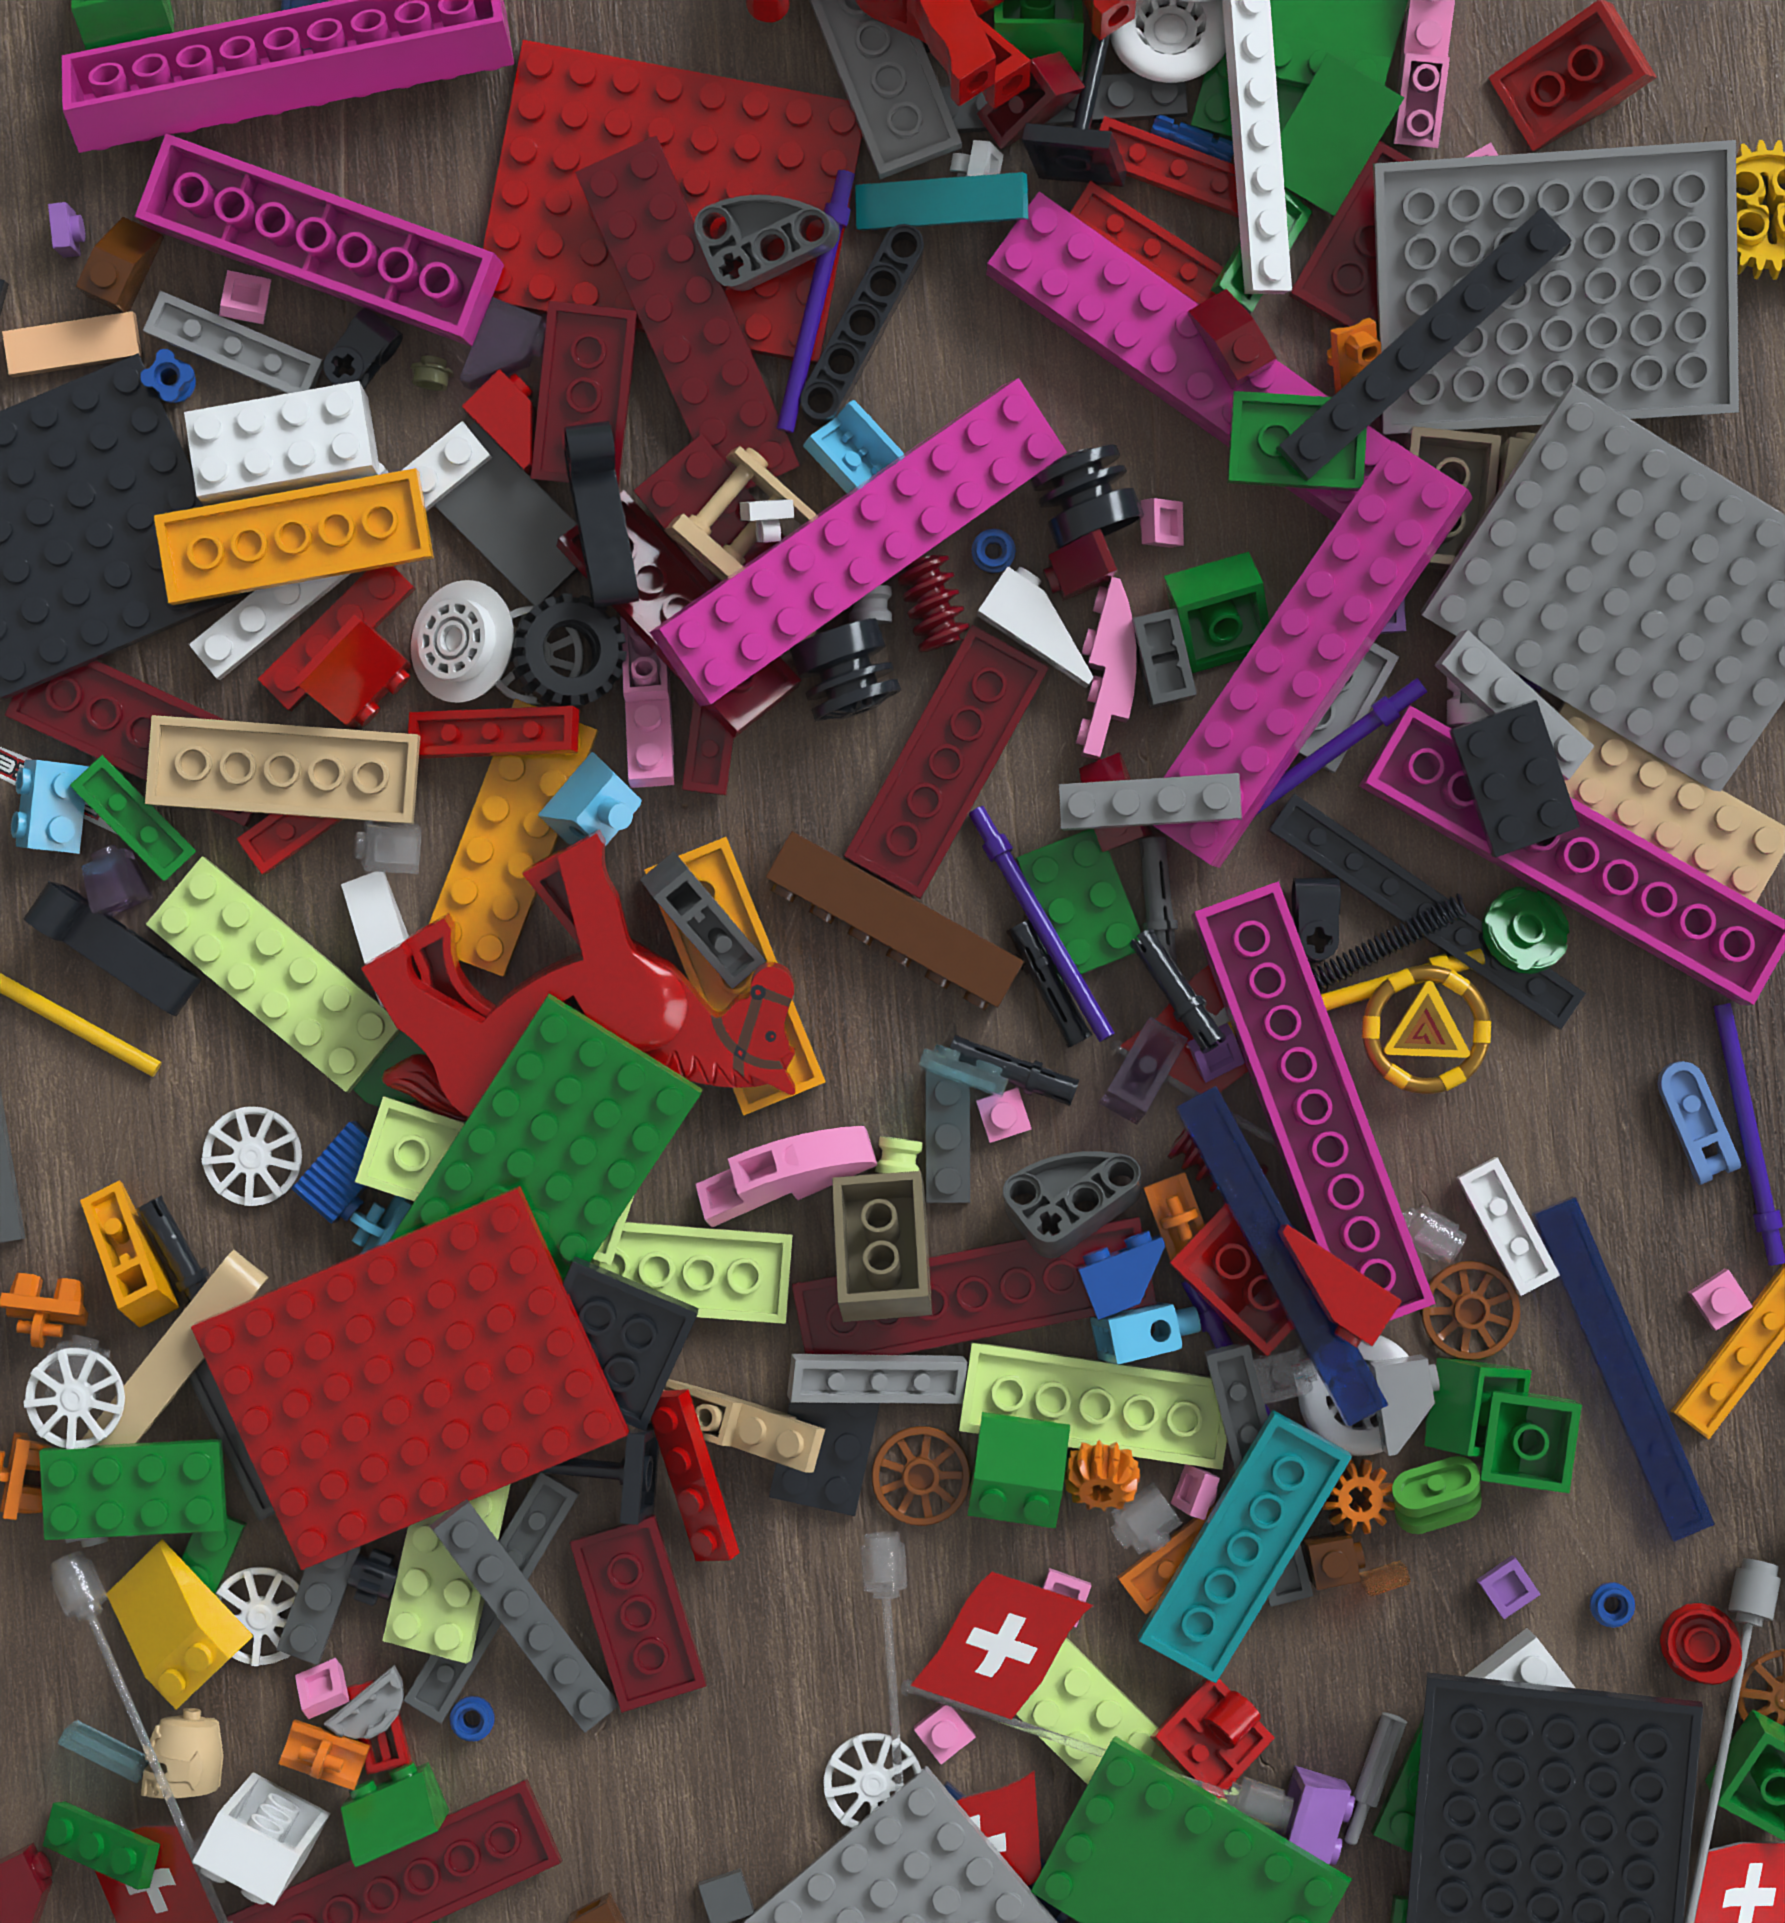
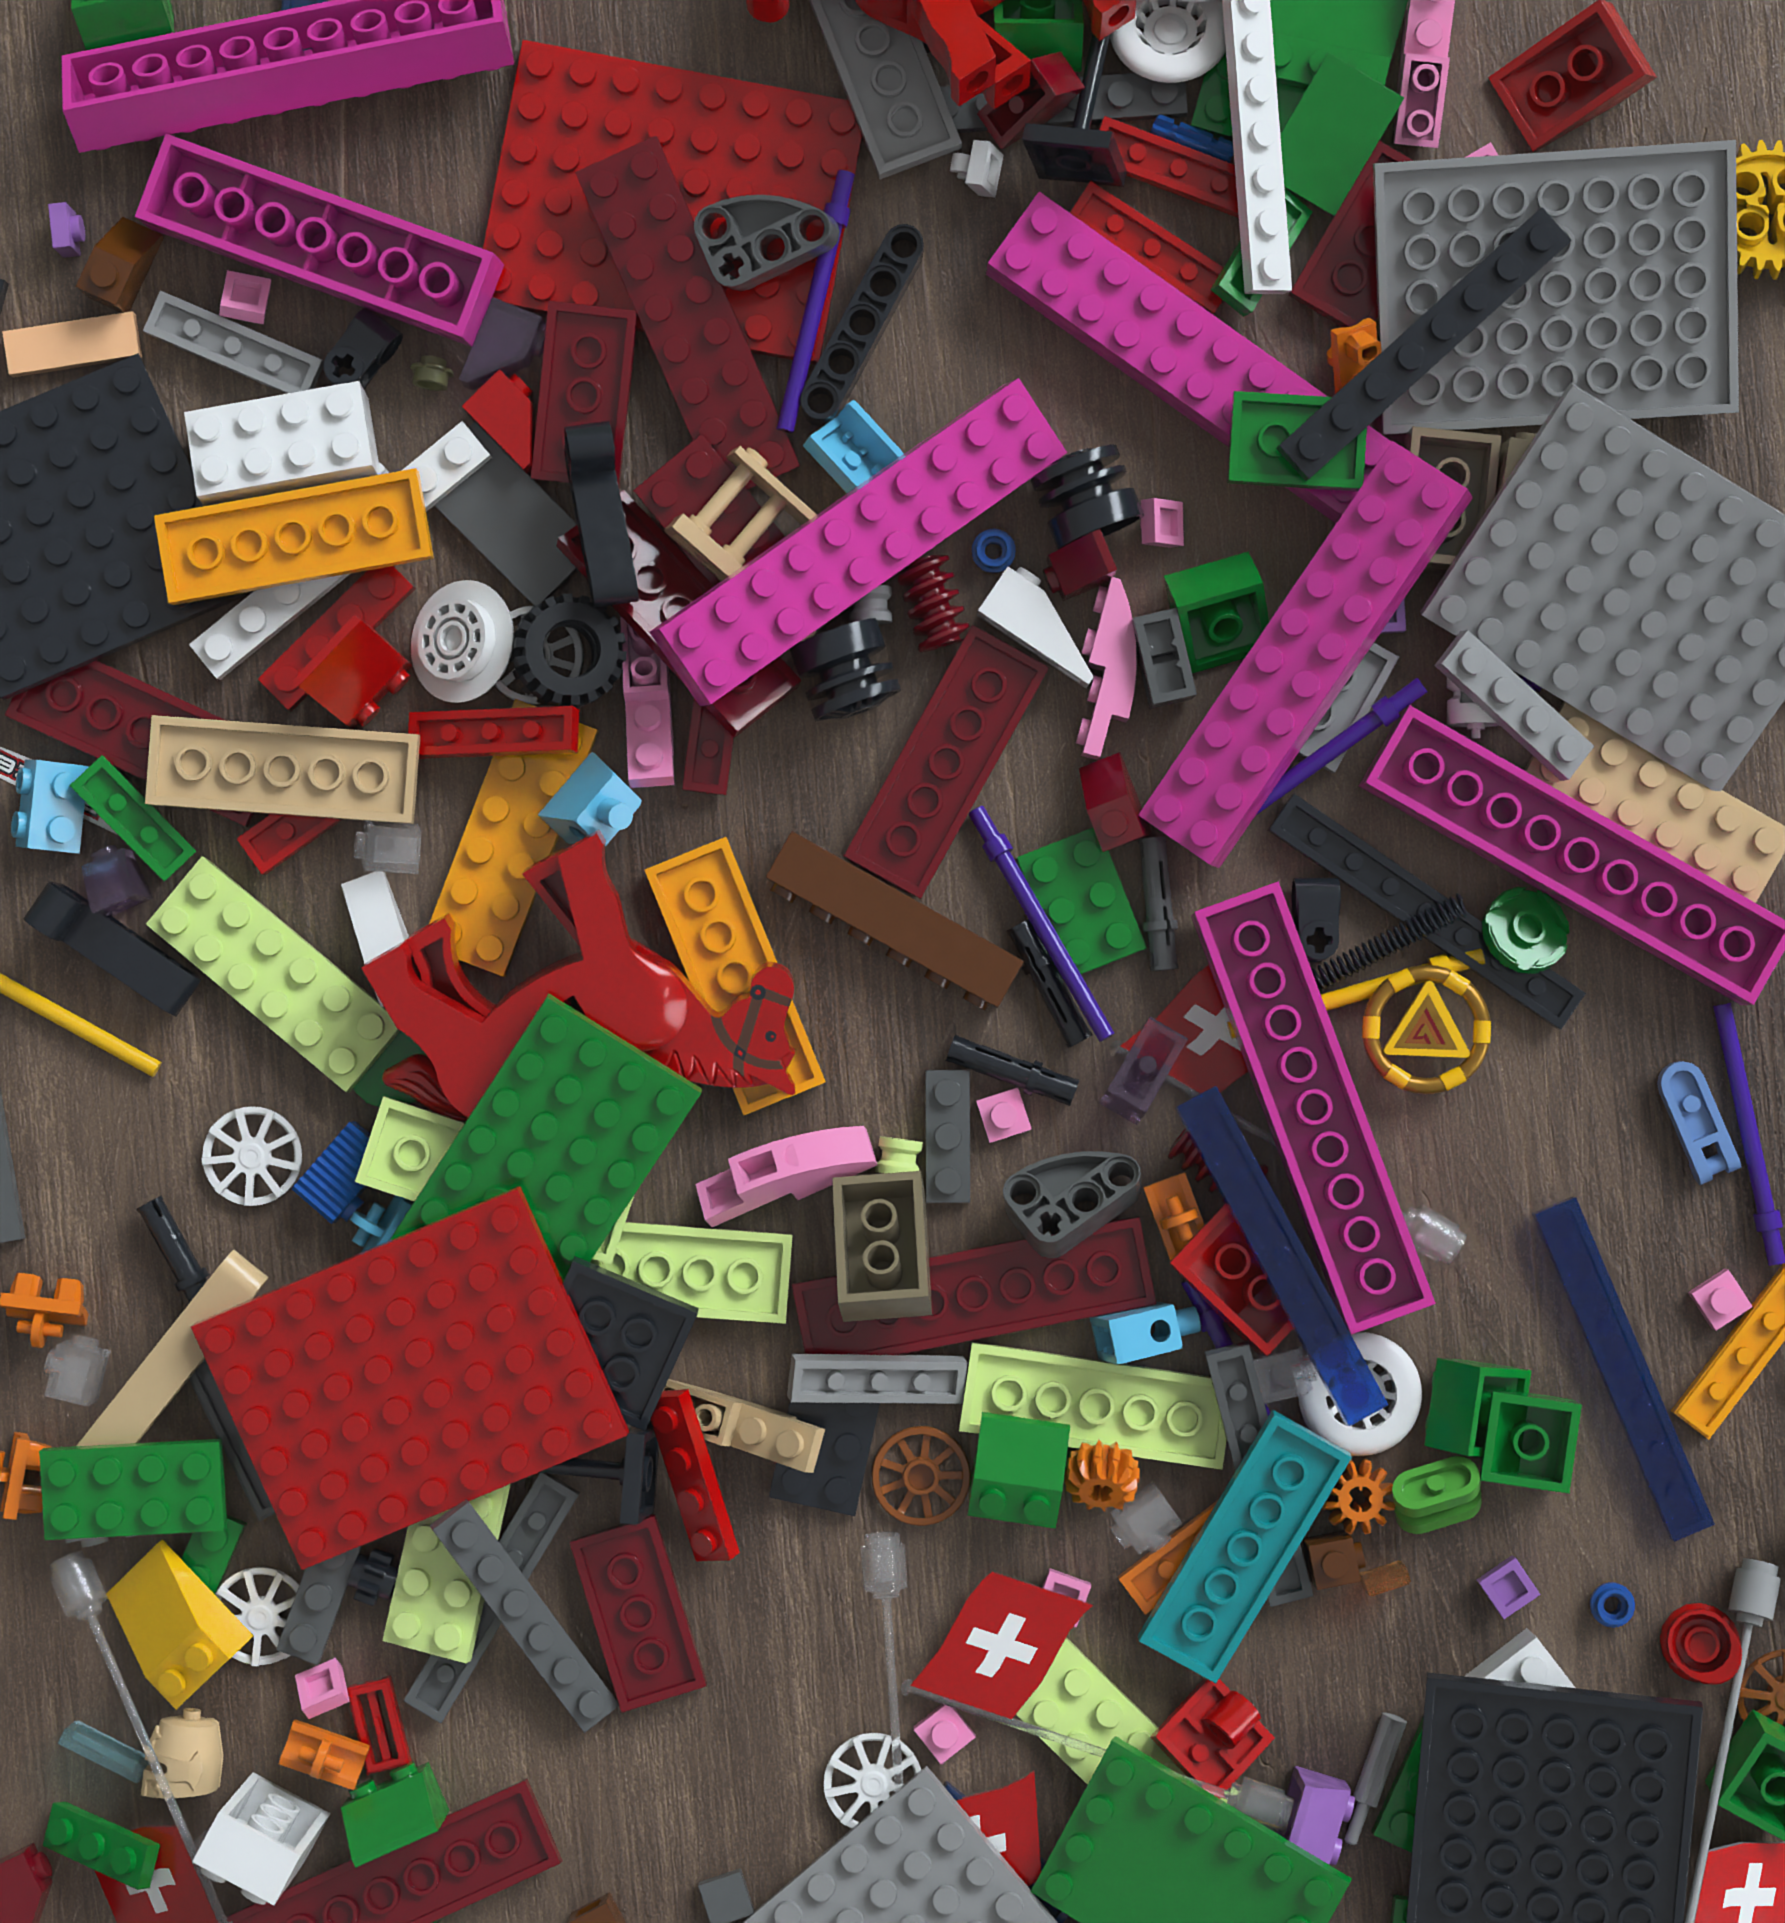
white wheel [24,1348,125,1449] -> none
light orange slope [80,1180,179,1328] -> none
blue brick [140,349,196,403] -> none
light grey tile [324,1665,404,1739] -> none
blue plate [450,1696,495,1741] -> none
dark grey slope [640,851,766,989] -> none
white tile [739,499,794,542] -> none
teal tile [855,172,1028,231] -> none
clear light blue plate [918,1044,1009,1098] -> none
light grey plate [1059,773,1242,831] -> none
blue slope [1076,1231,1165,1320] -> none
black pin [1129,928,1226,1054] -> none
bright pink plate [1170,1464,1220,1520] -> none
dark red slope [1187,289,1277,389] -> none
medium lavender plate [1187,1023,1245,1083] -> none
red slope [1278,1224,1402,1348] -> none
light grey slope [1369,1354,1440,1456] -> none
dark orange wheel [1420,1261,1520,1360] -> none
black plate [1449,700,1580,858] -> none
white plate [1456,1157,1560,1296] -> none

